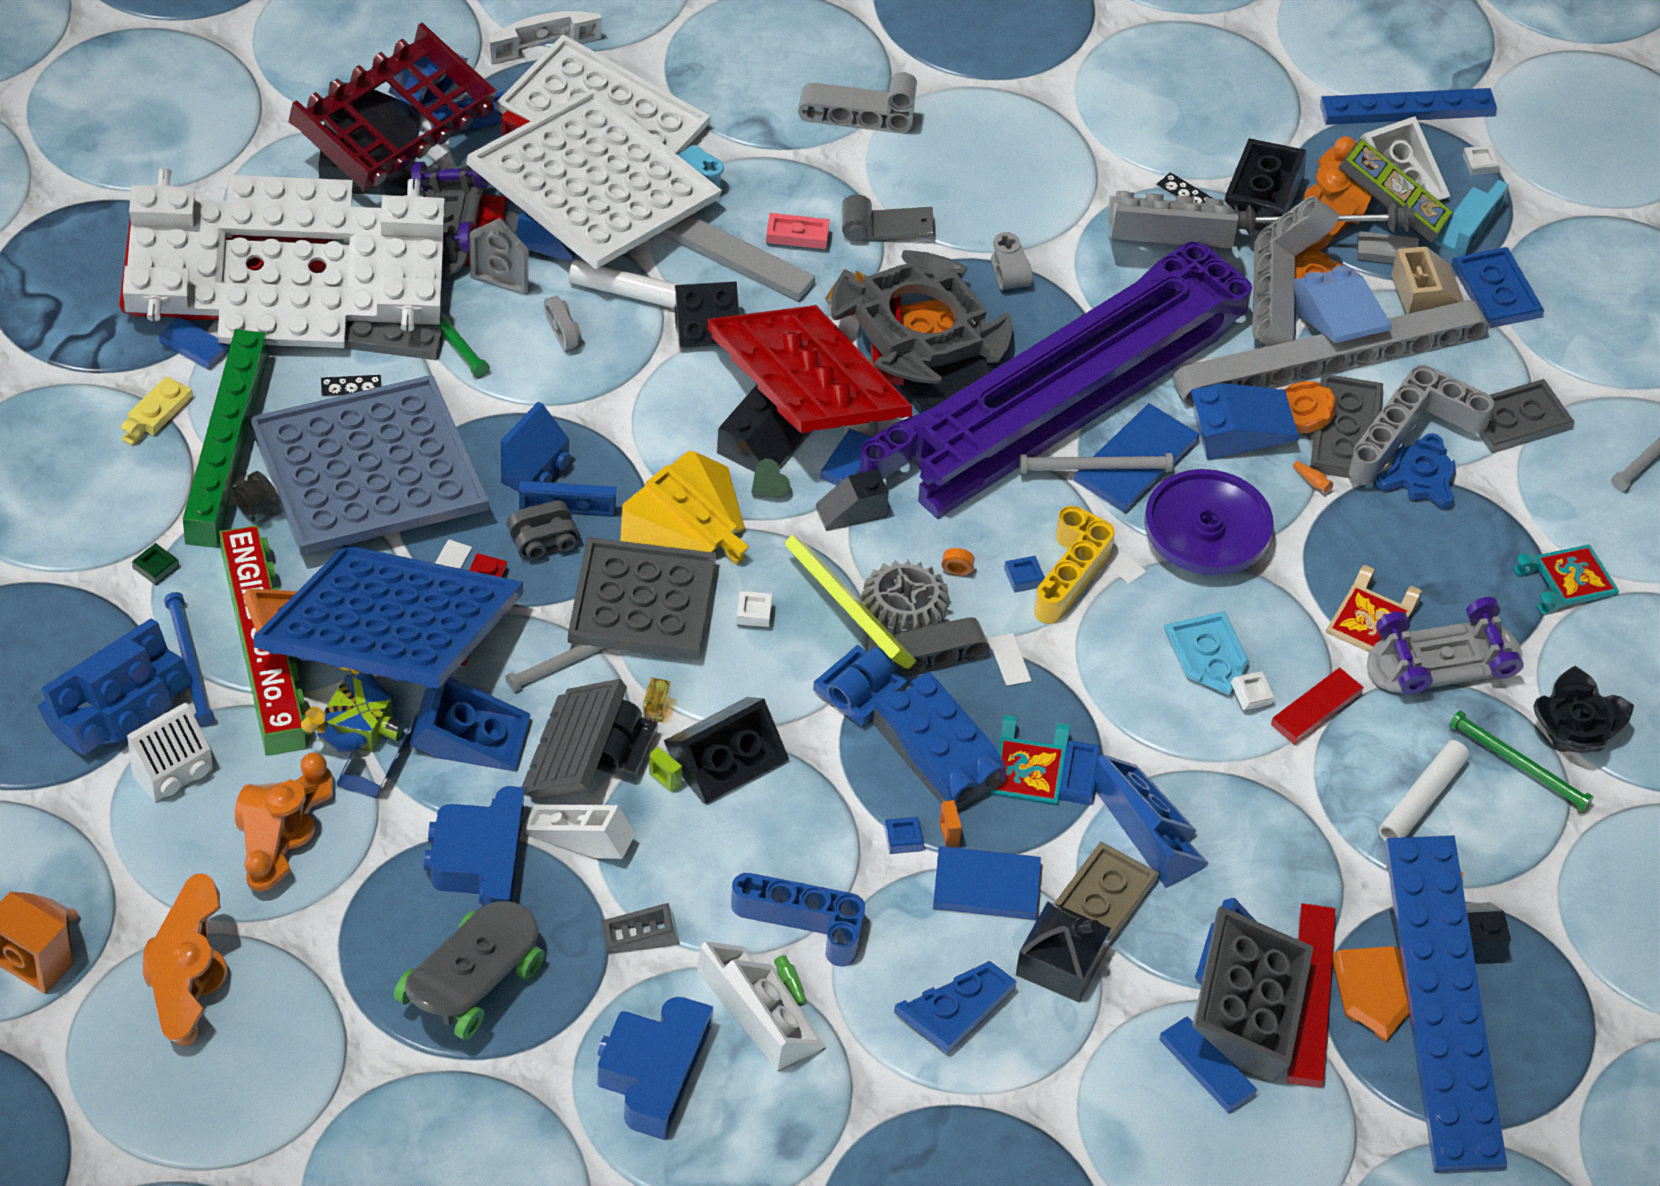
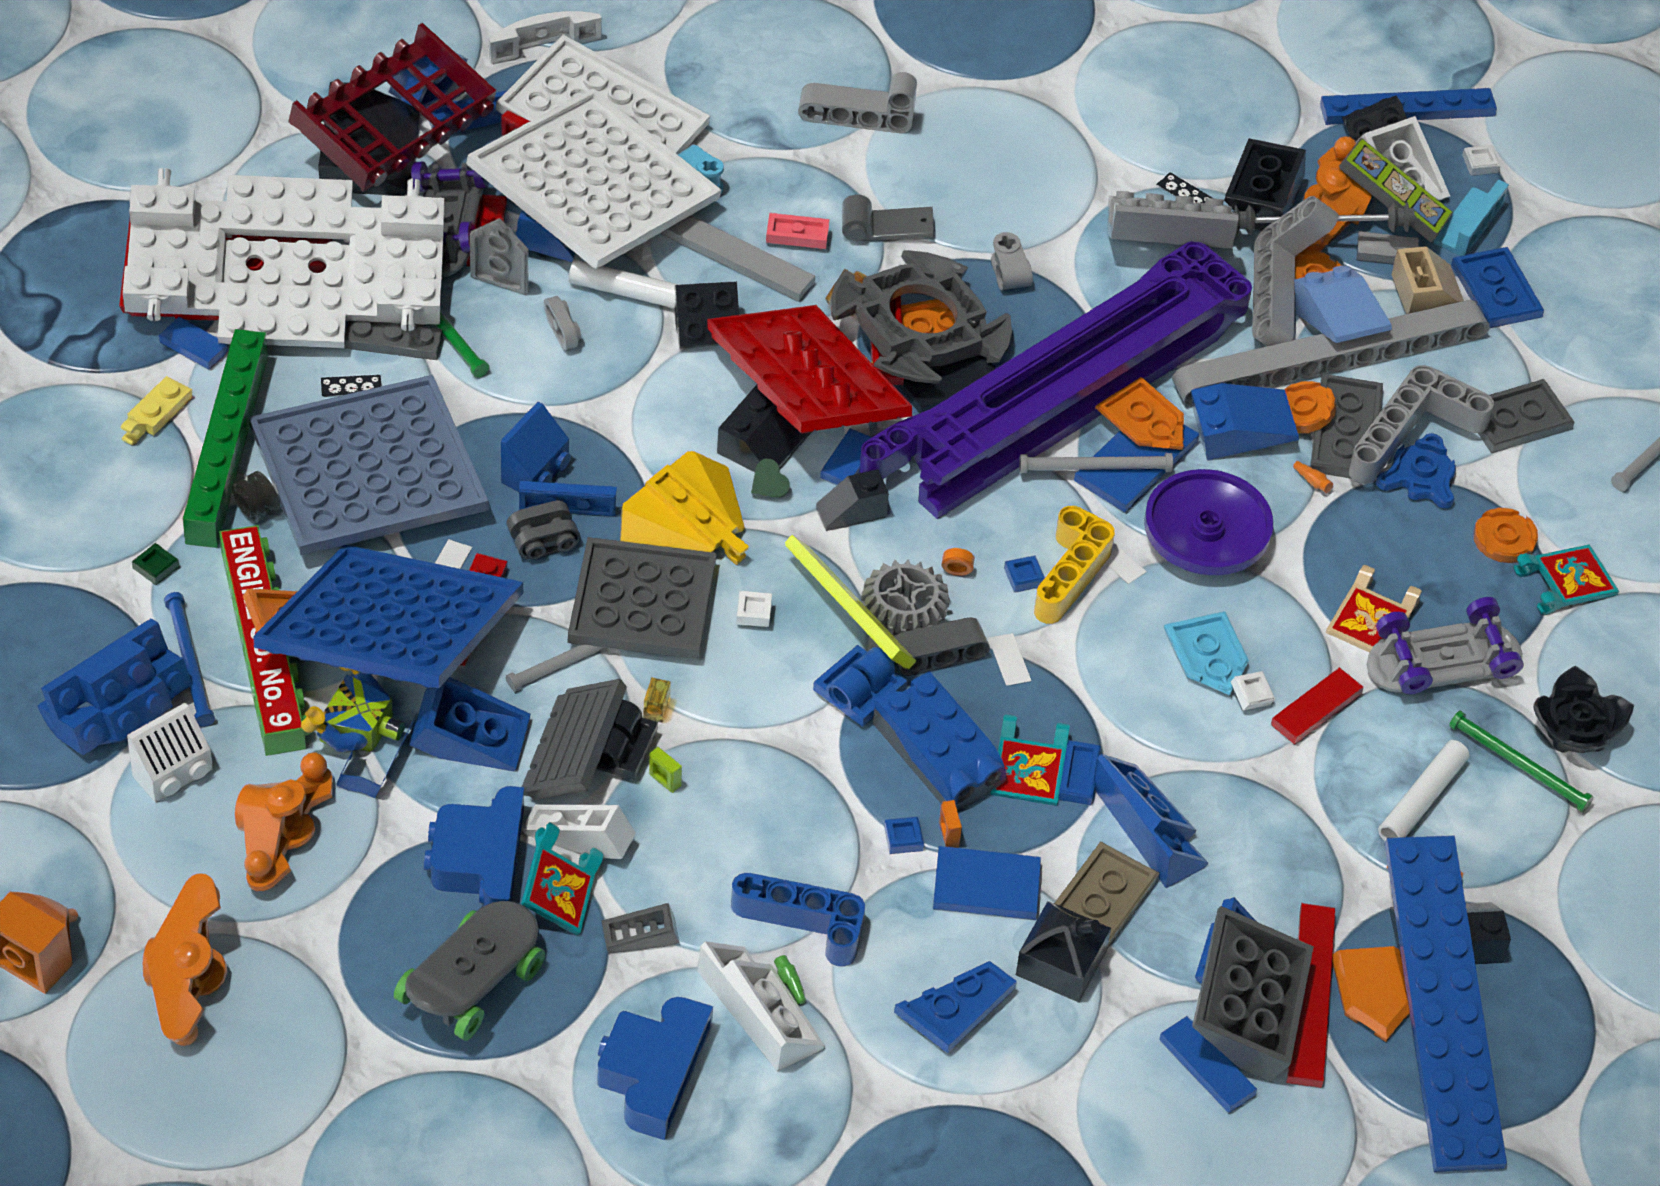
black slope [663,697,789,804] -> none
none -> flag [521,822,604,935]
none -> orange tile [1095,377,1184,450]
none -> black bracket [1342,95,1407,142]
none -> orange tile [1473,508,1538,563]

